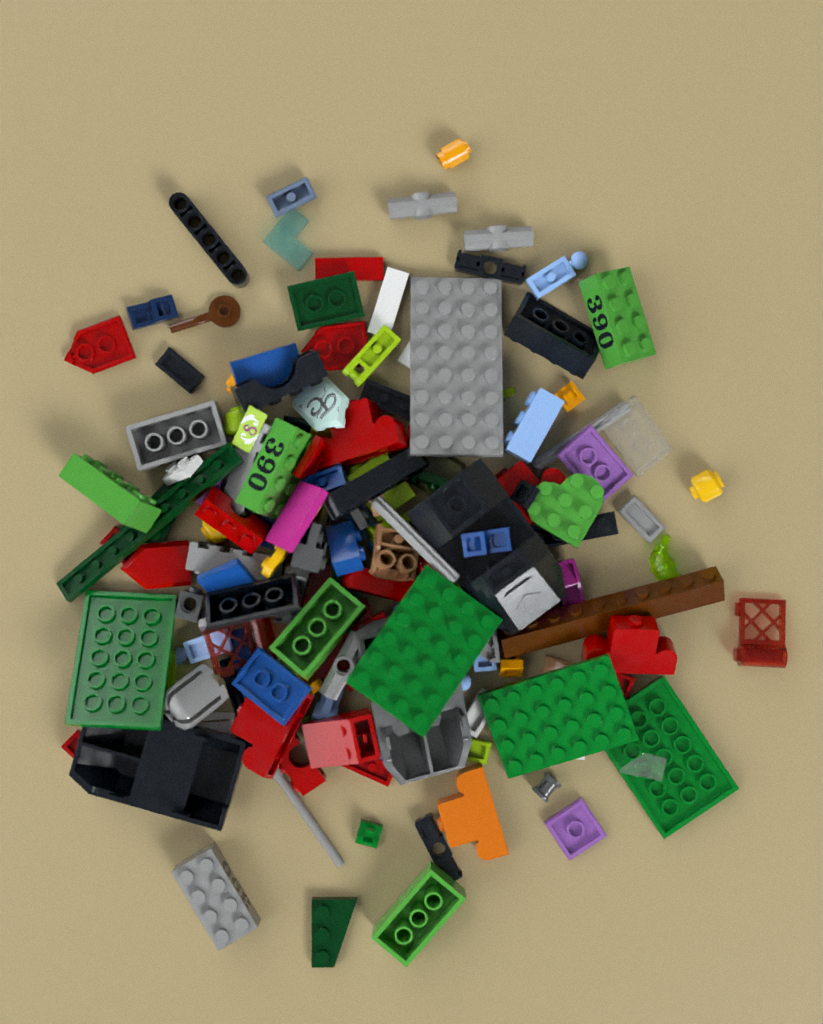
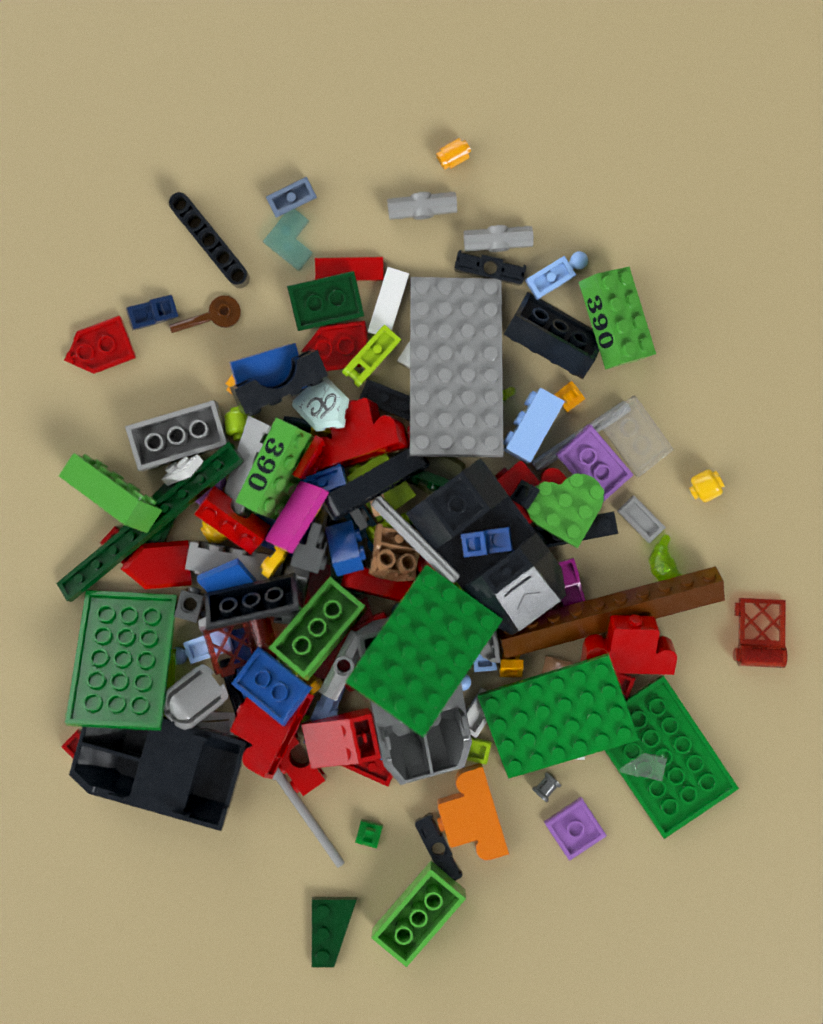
black tile [155,347,205,394] -> none
light grey brick [172,842,261,951] -> none
lime sticker [232,405,267,454] -> none

